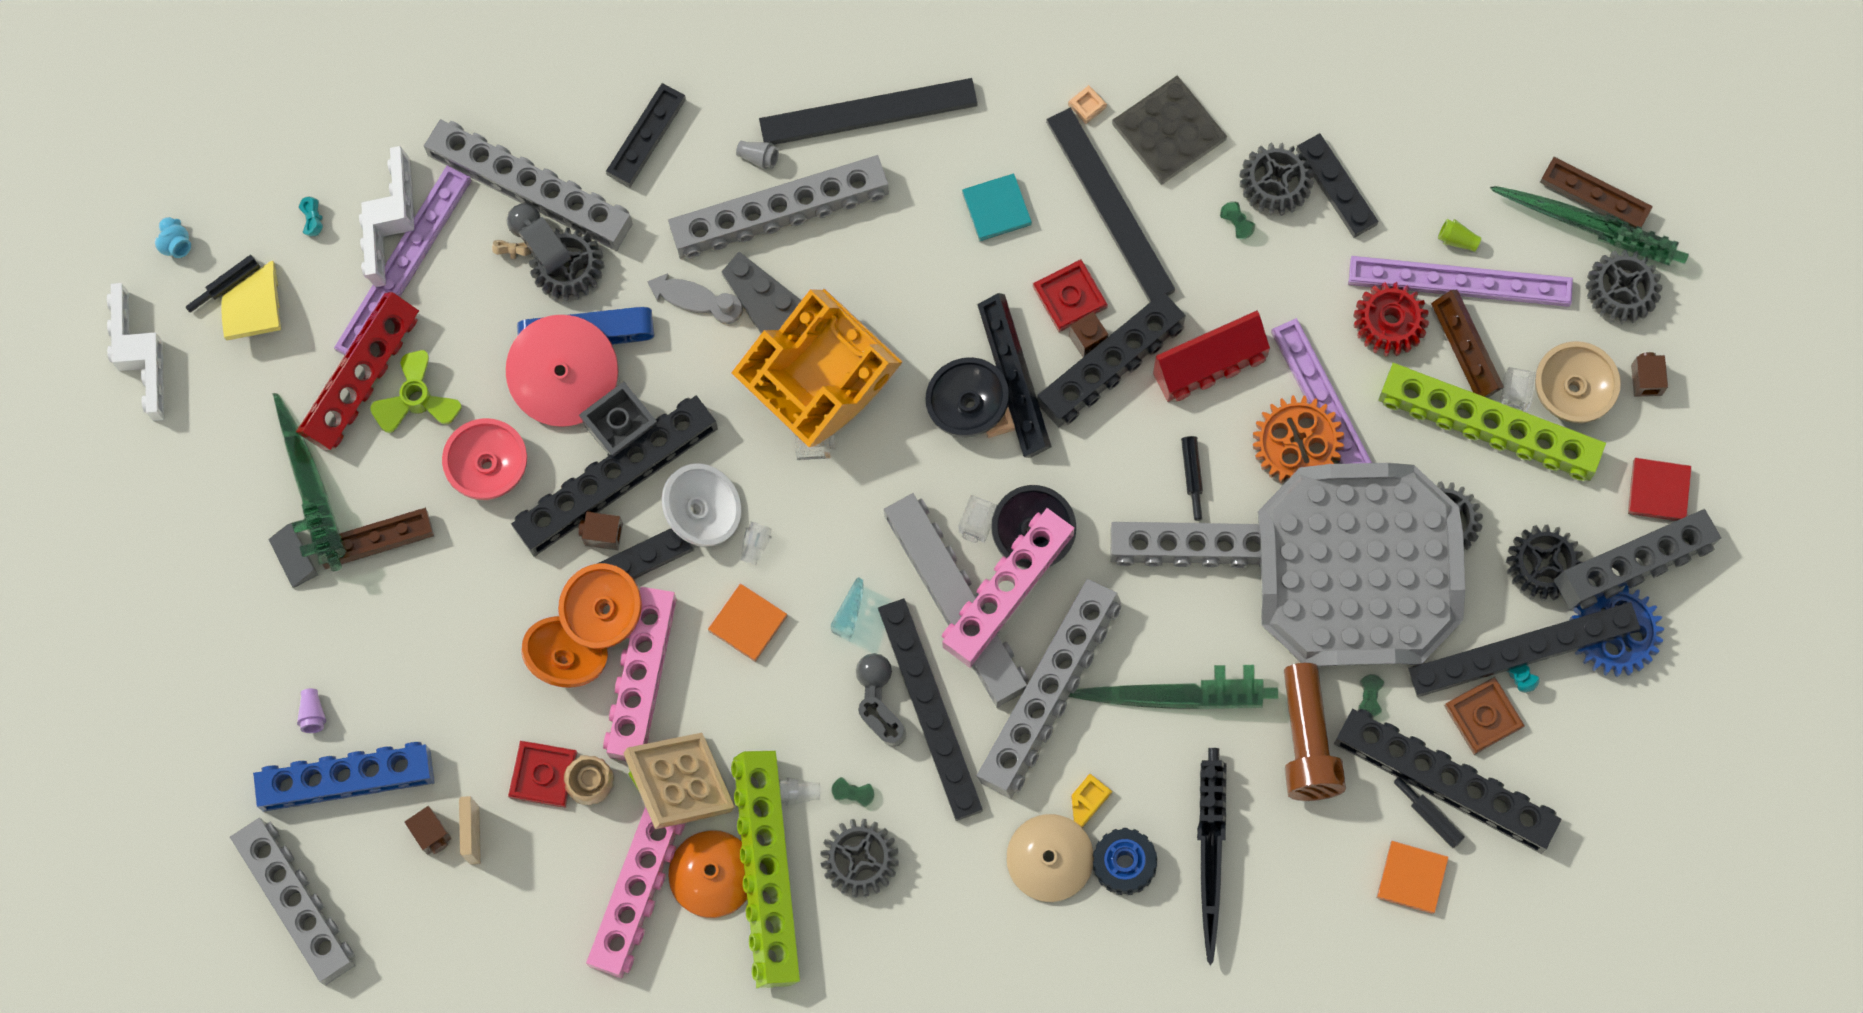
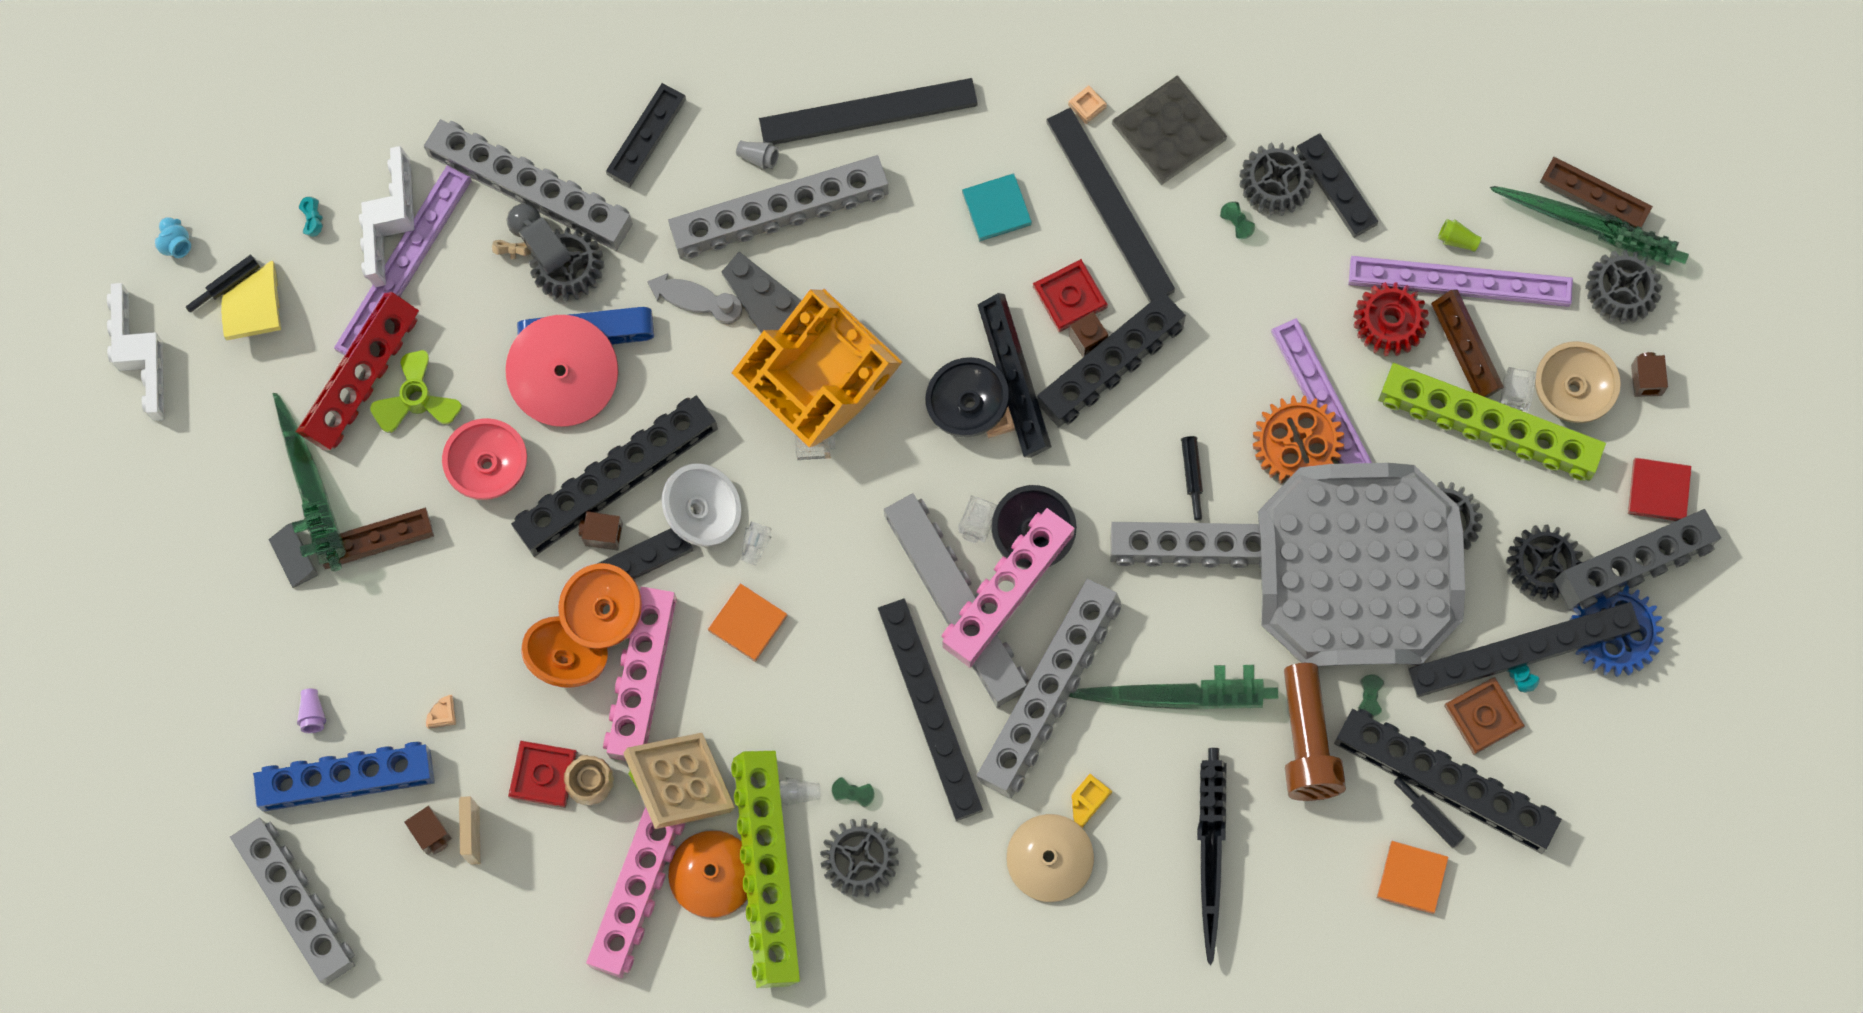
dark grey slope [579,381,658,457] -> none
clear light blue slope [831,577,864,642] -> none
dark grey beam [856,653,906,747] -> none
black wheel [1093,828,1157,895] -> none
red slope [1153,310,1270,402] -> none
none -> light nougat tile [426,695,456,729]

